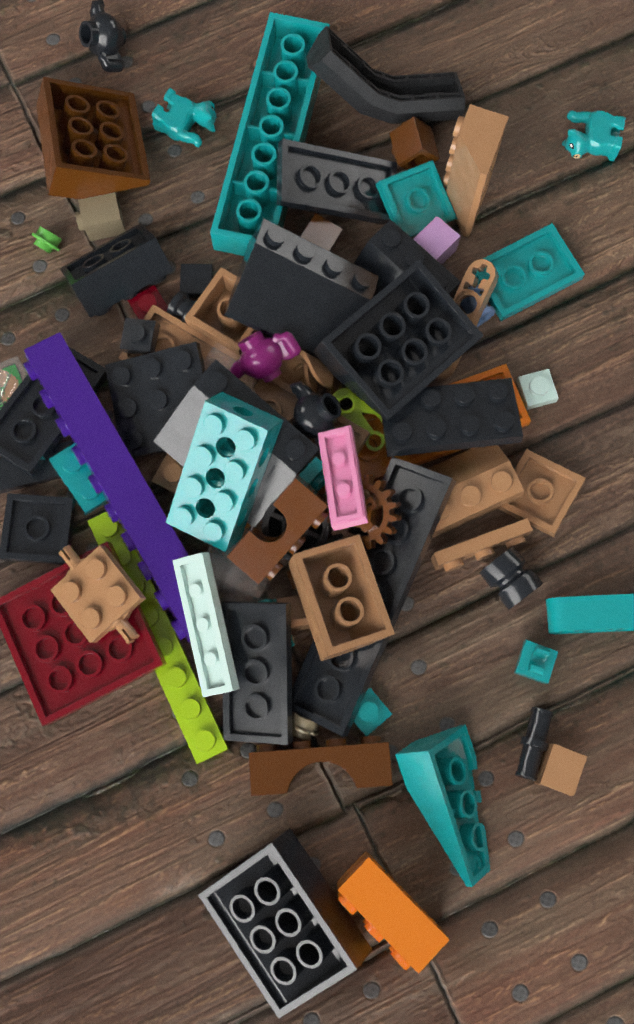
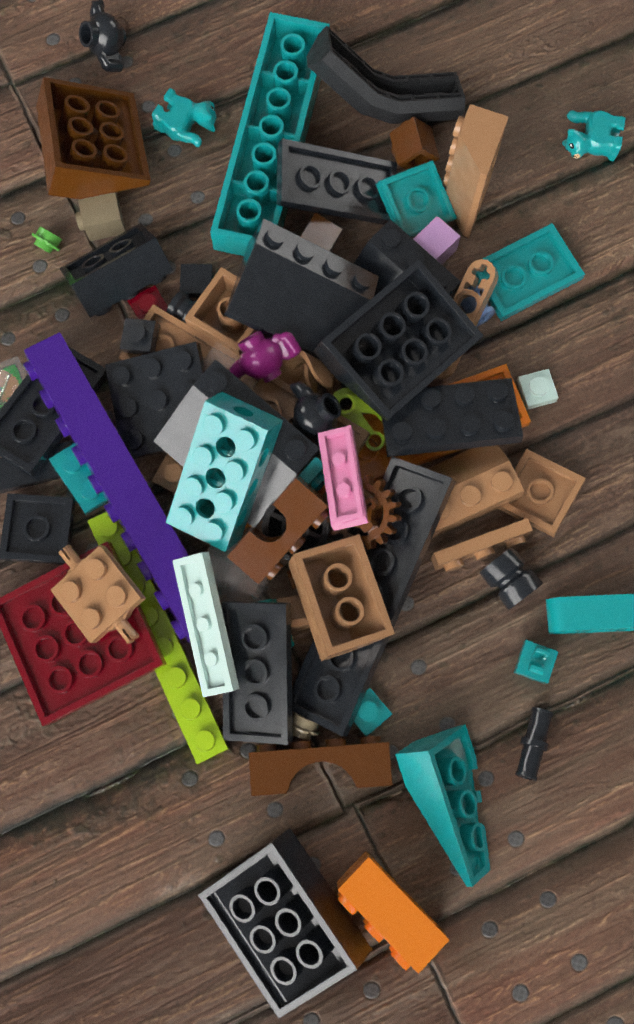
medium nougat panel [534,743,587,796] -> none

